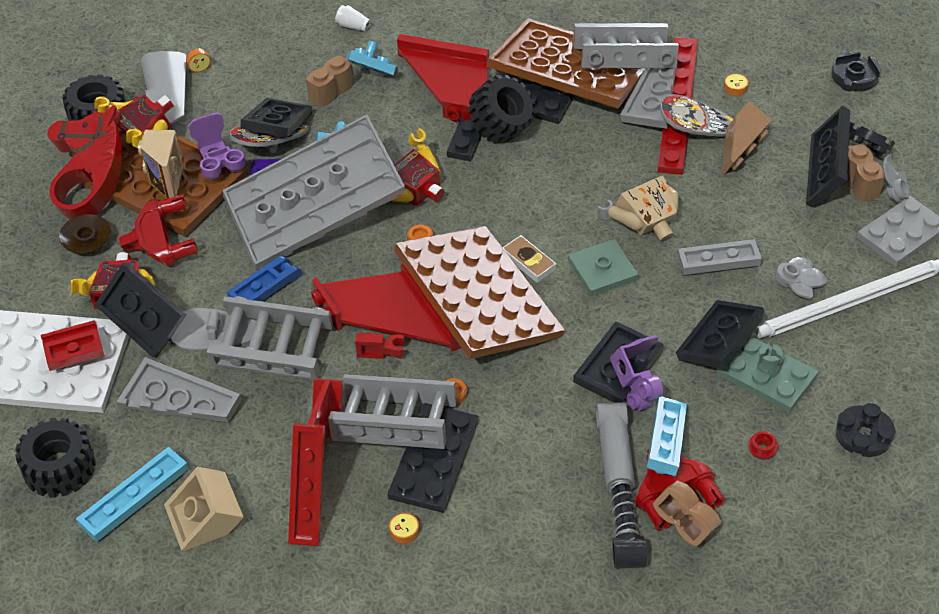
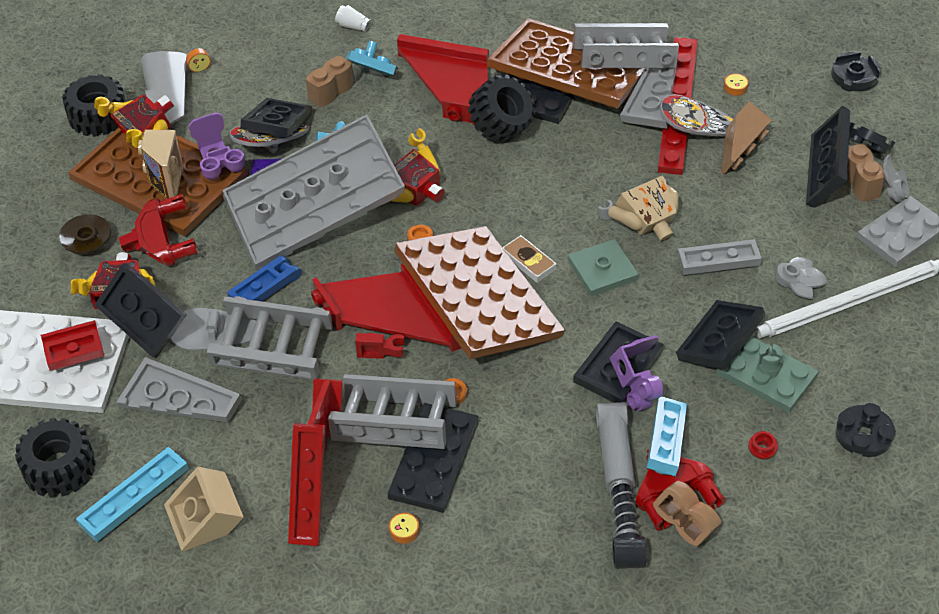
red animal [47,105,122,220] -> none
black plate [447,119,482,162] -> none

